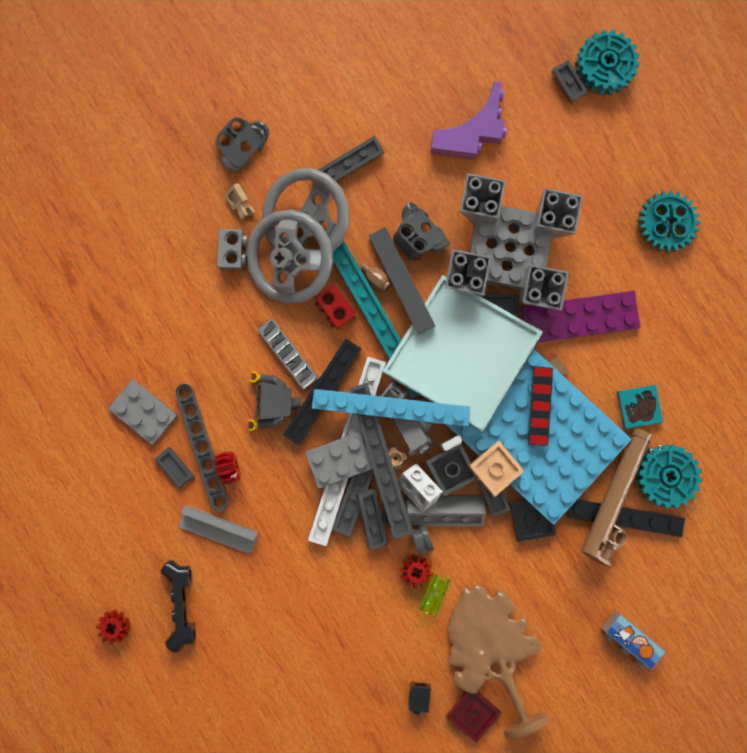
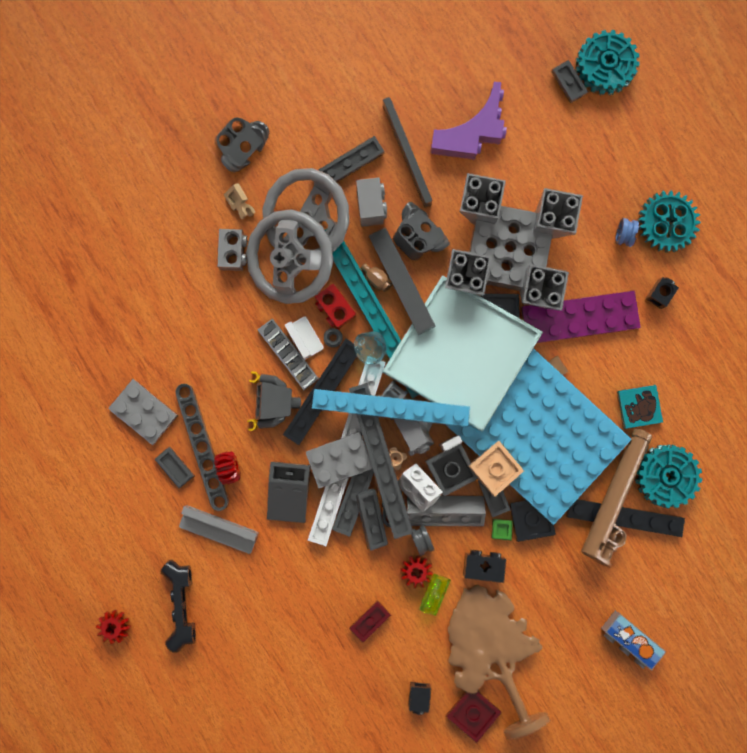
tile [528,366,553,446] -> none
none -> dark grey slope [267,462,311,523]
none -> white panel [285,316,324,360]
none -> dark grey plate [324,328,343,347]
none -> dark red plate [349,600,391,643]
none -> clear light blue helmet [354,331,387,364]
none -> light grey brick [356,178,387,227]
none -> dark grey tile [383,97,432,208]
none -> black brick [463,550,506,583]
none -> bright green tile [491,519,513,540]
none -> medium blue wheel [615,218,639,247]
none -> black brick [645,277,679,309]

